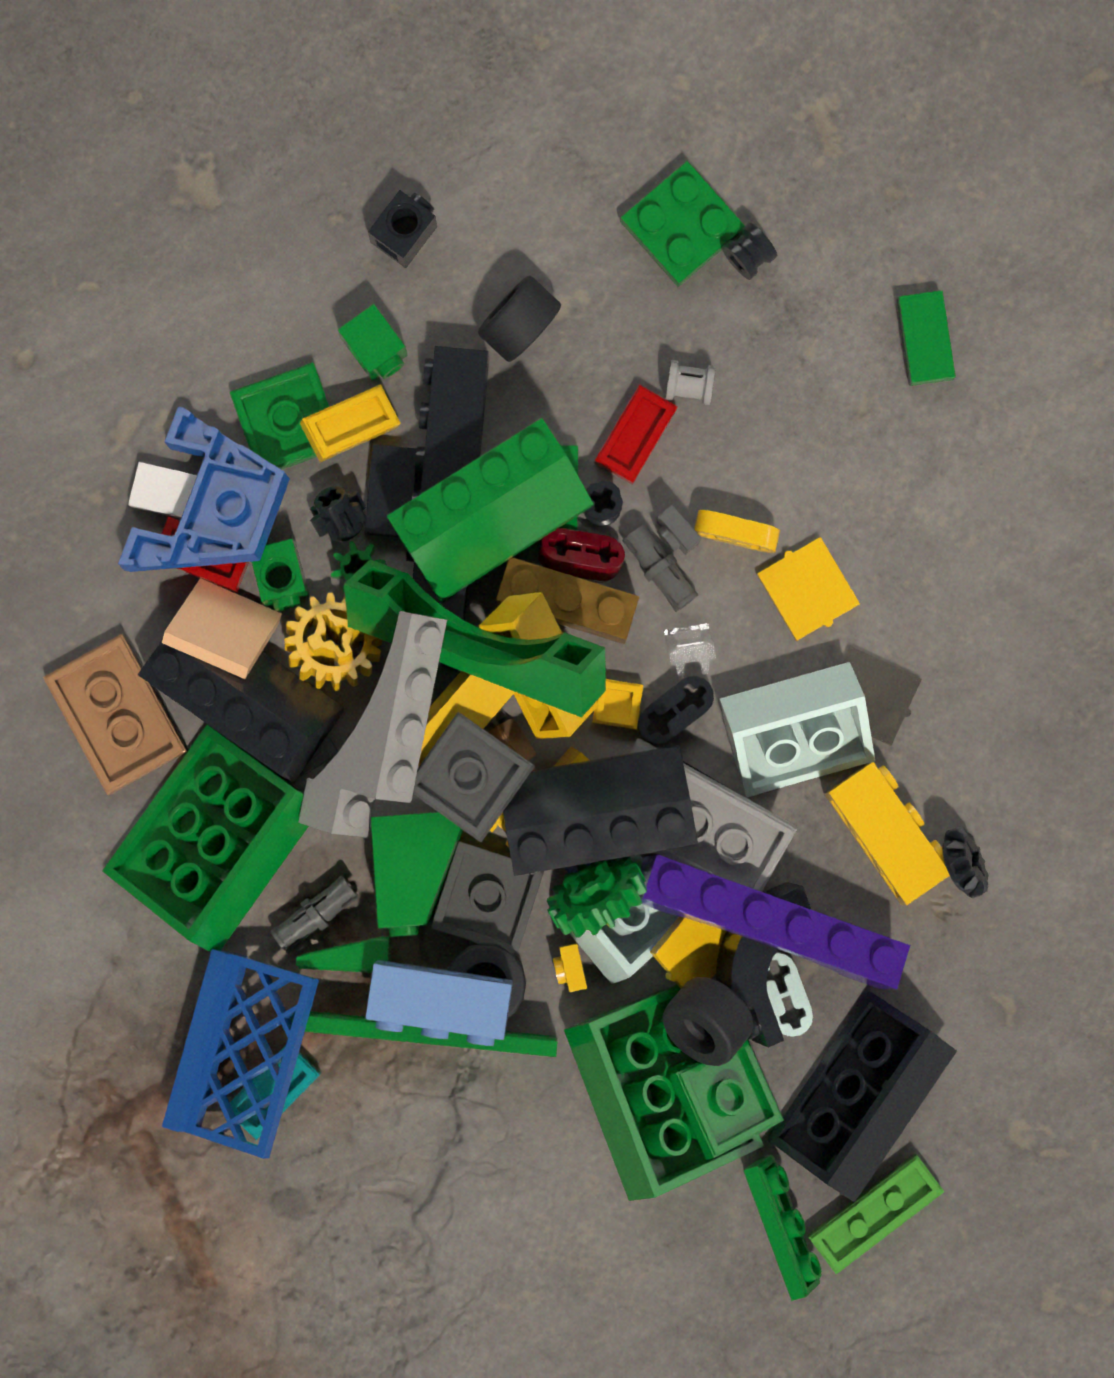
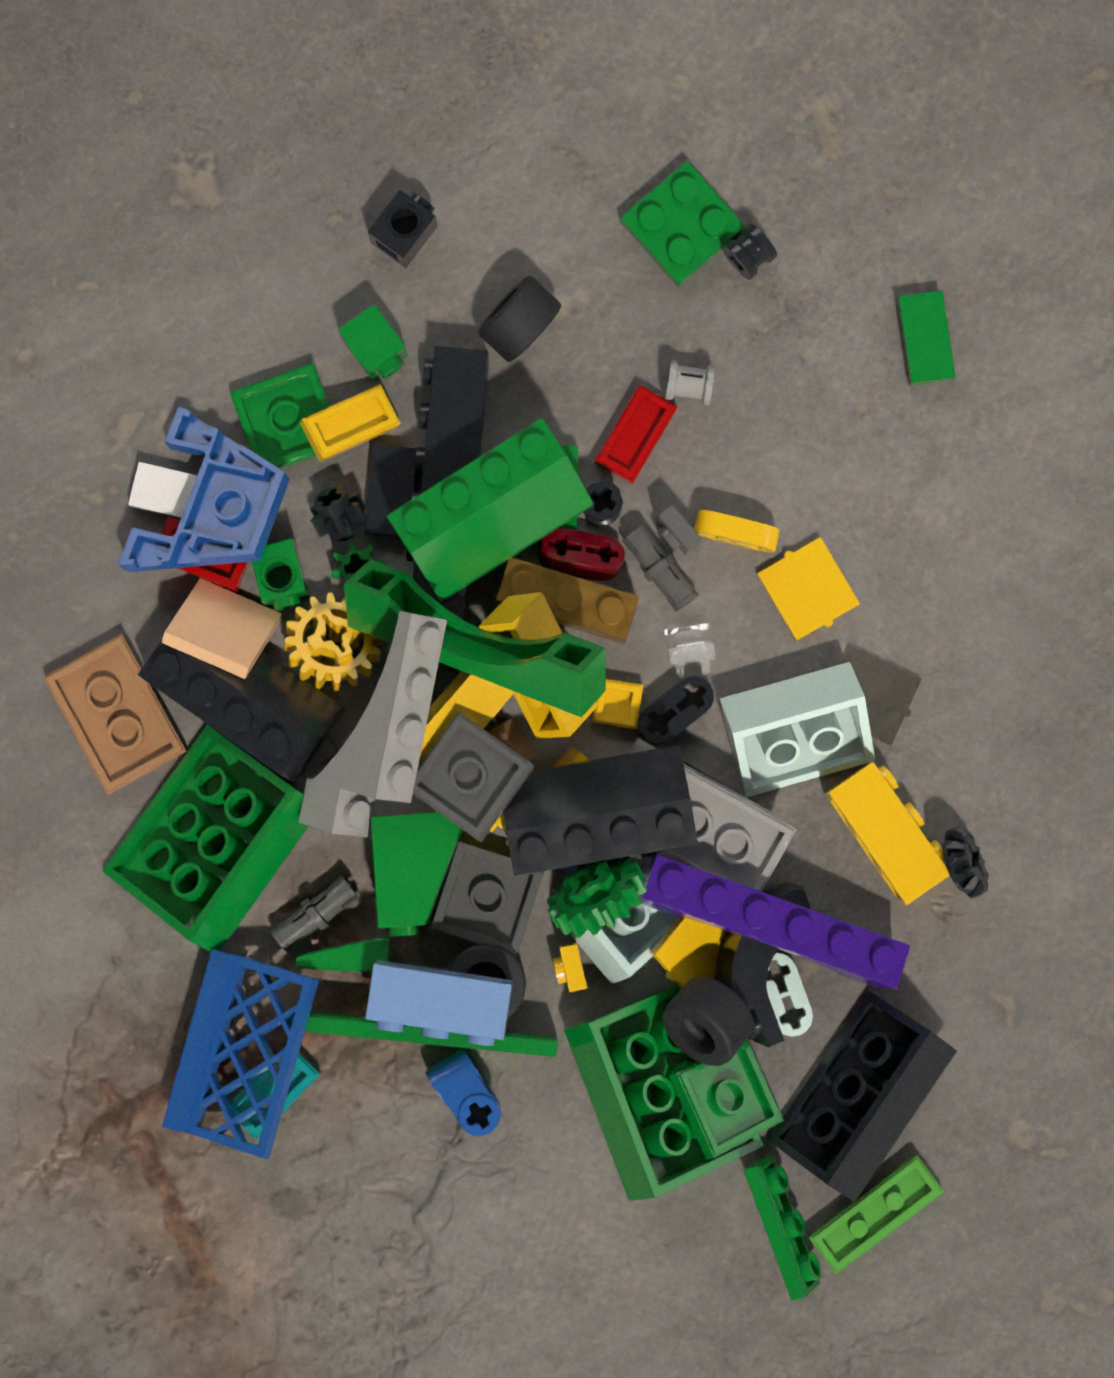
none -> blue piece [425,1048,501,1136]

